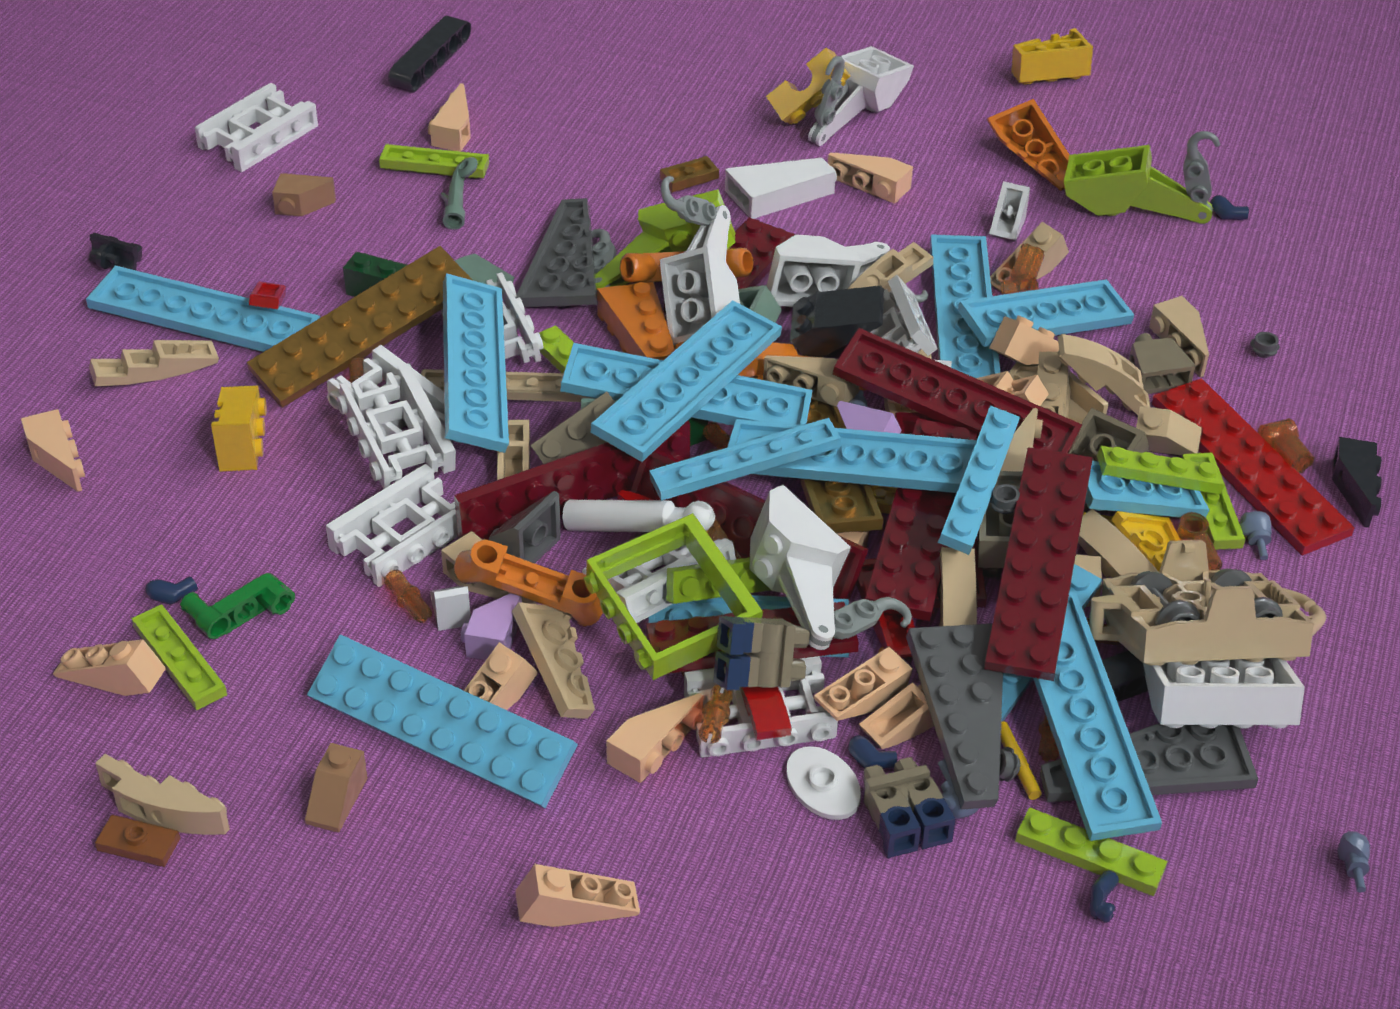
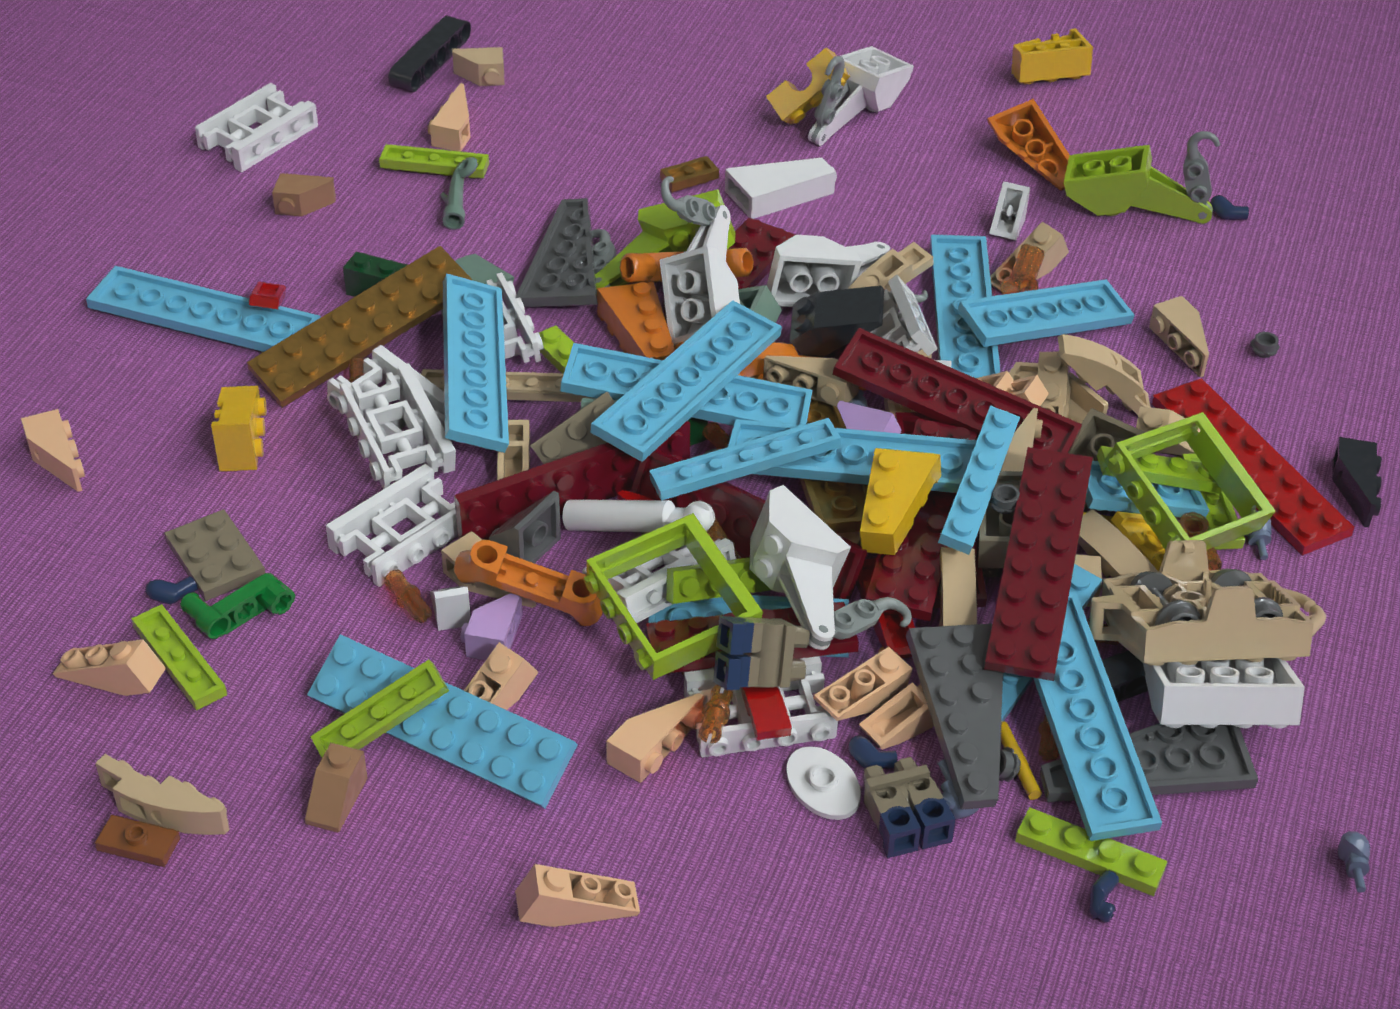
black hips [89,233,142,270] -> none
tan slope [89,340,219,386] -> none
tan wing [512,602,595,719] -> none
light nougat slope [828,153,913,204] -> none
light nougat slope [989,316,1059,365] -> none
dark tan torso [1129,333,1195,394] -> none
clear orange piece [1257,418,1315,474] -> none
none -> dark tan plate [164,509,265,601]
none -> lime plate [310,659,449,758]
none -> tan slope [452,47,505,86]
none -> yellow wedge [860,448,941,555]
none -> lime window [1104,412,1276,550]

